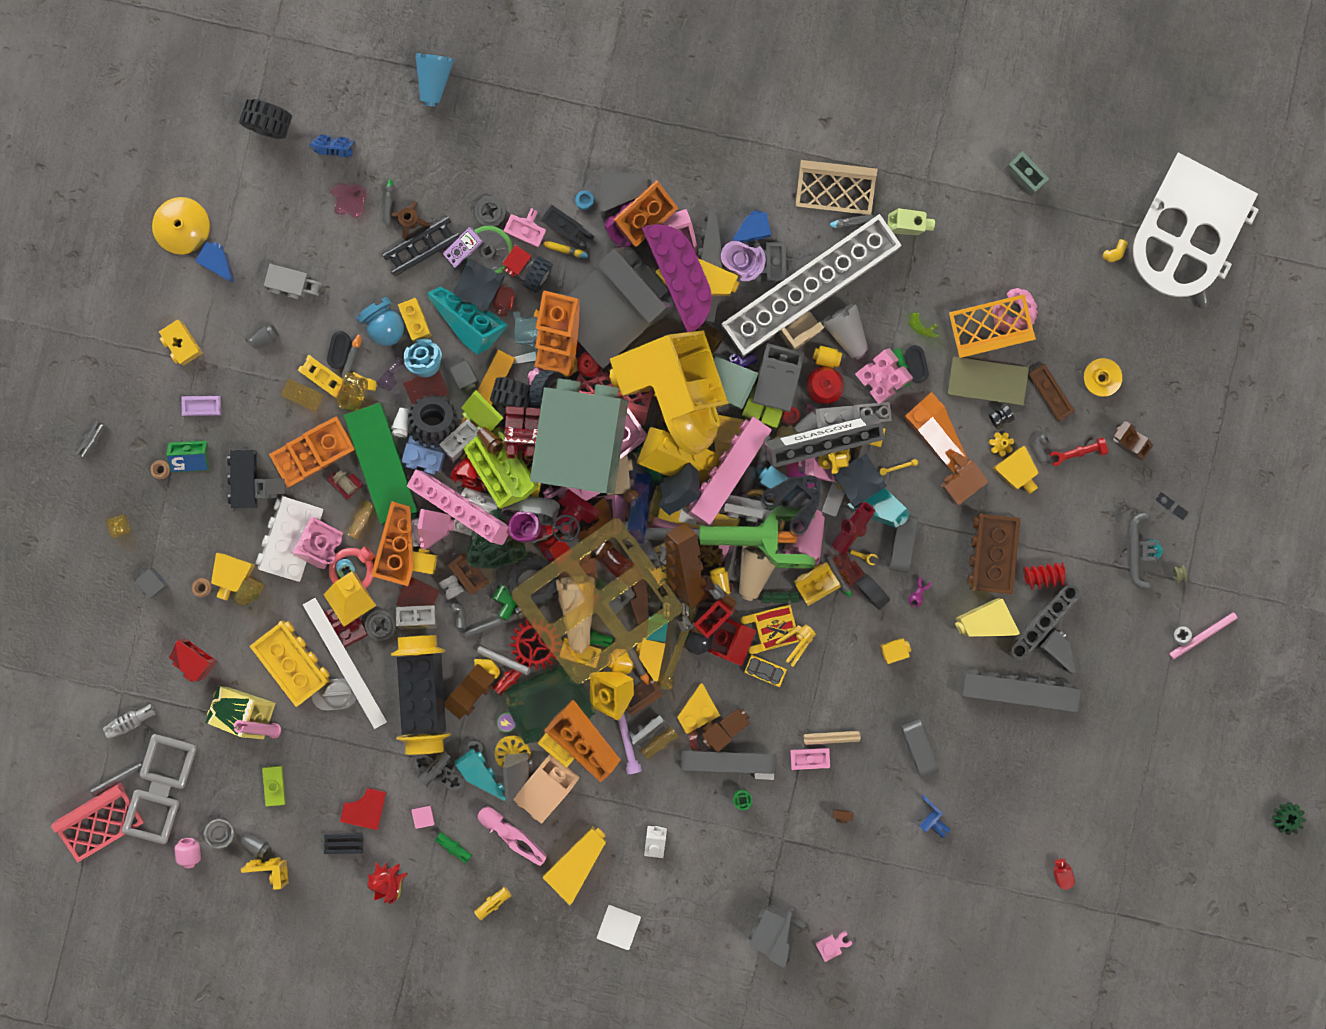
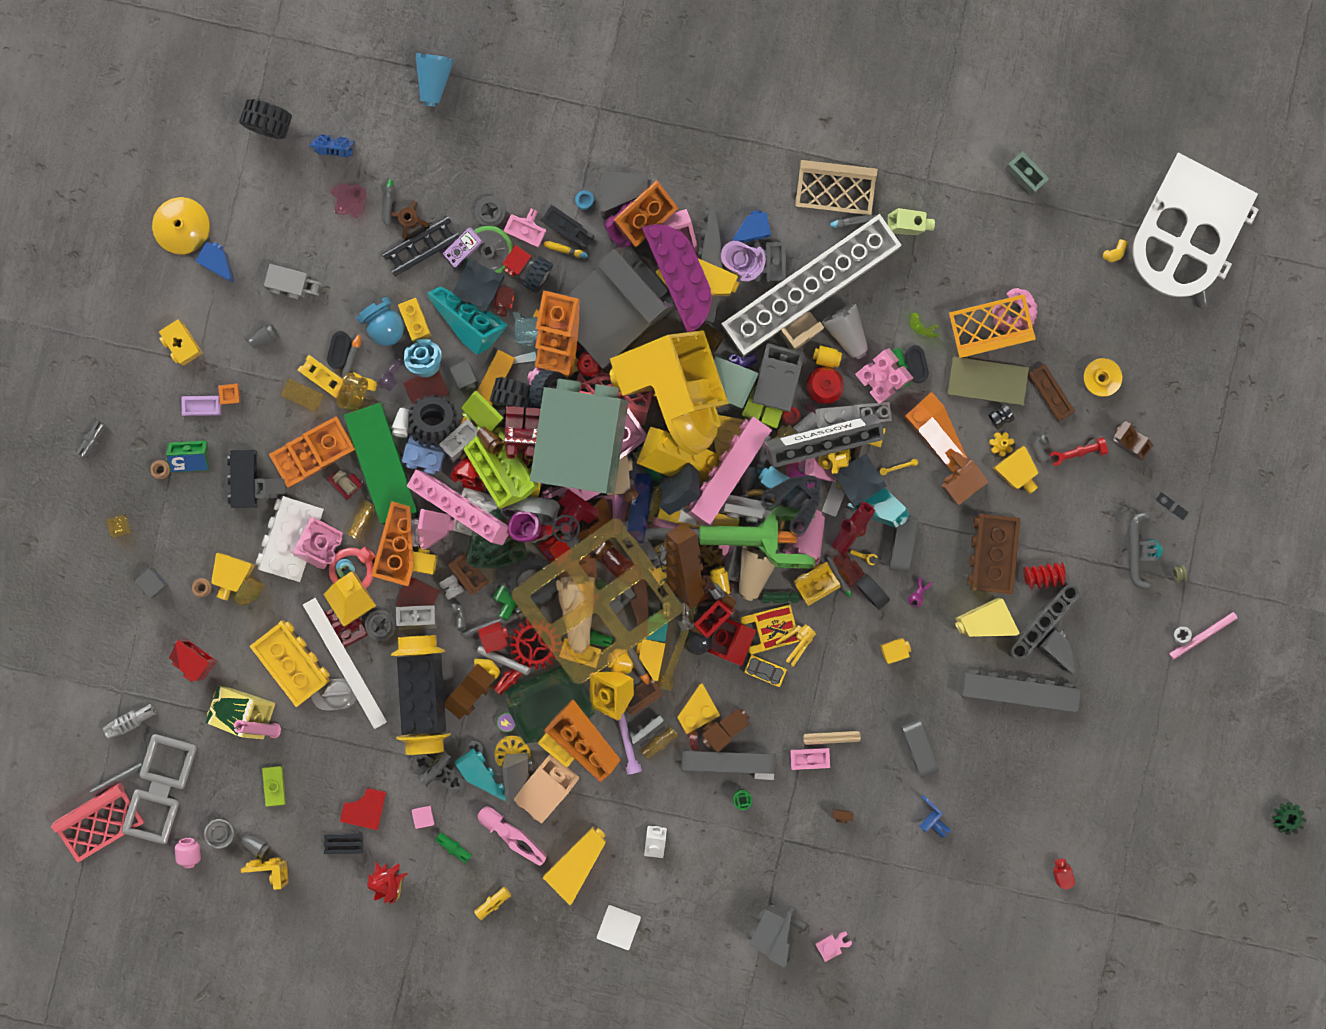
none -> orange plate [218,384,241,405]
none -> red brick [478,621,510,654]

